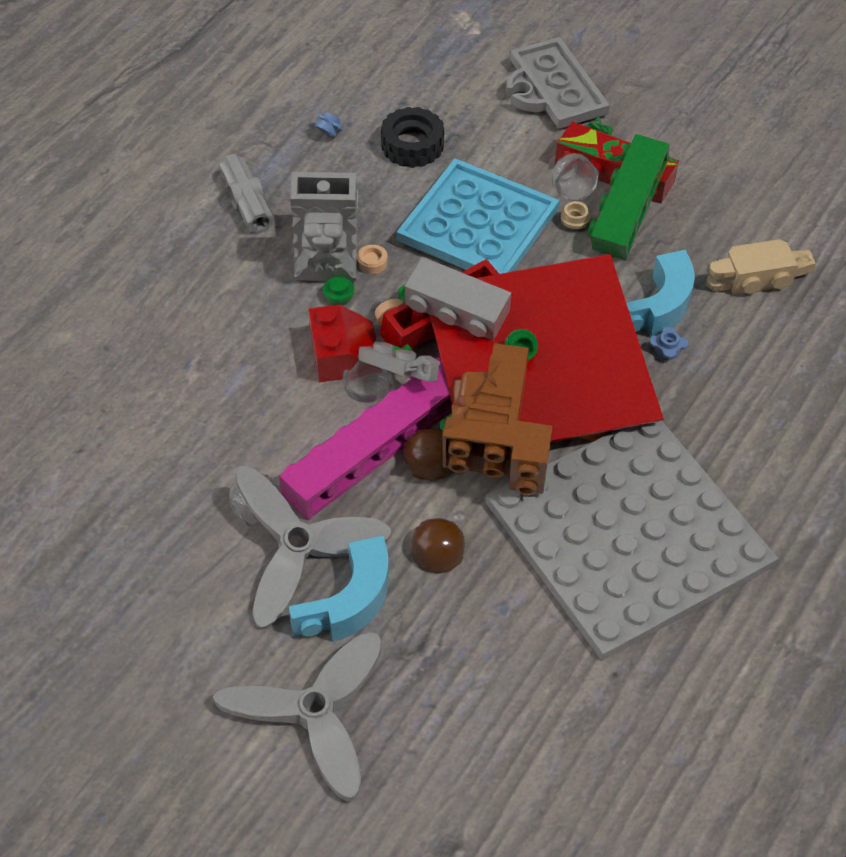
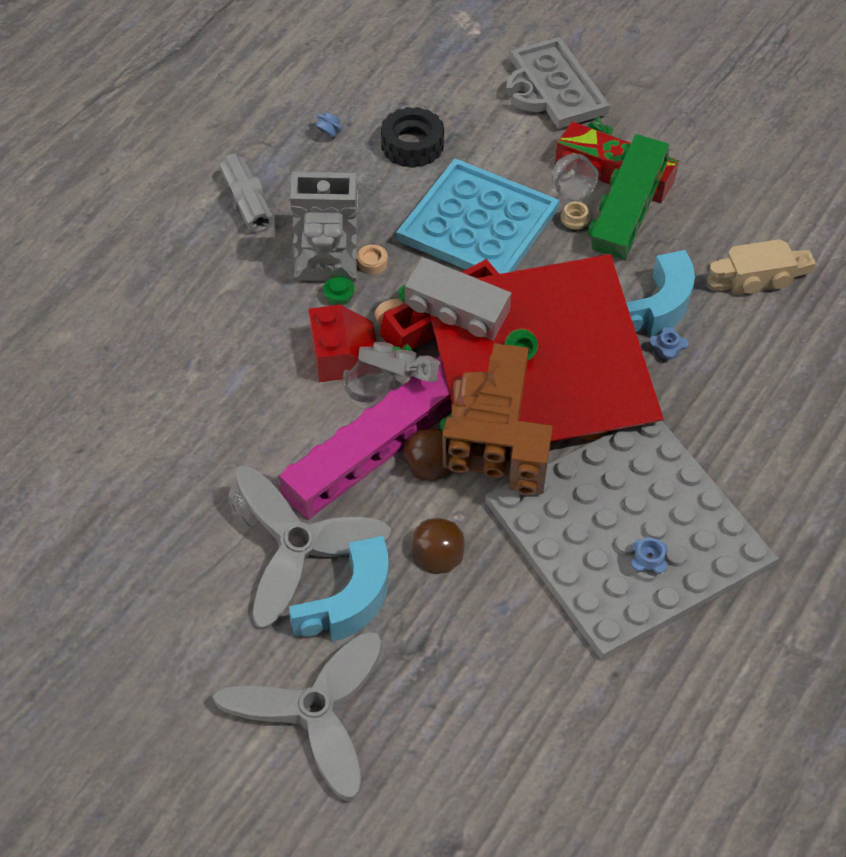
none -> medium blue plate [631,538,668,574]

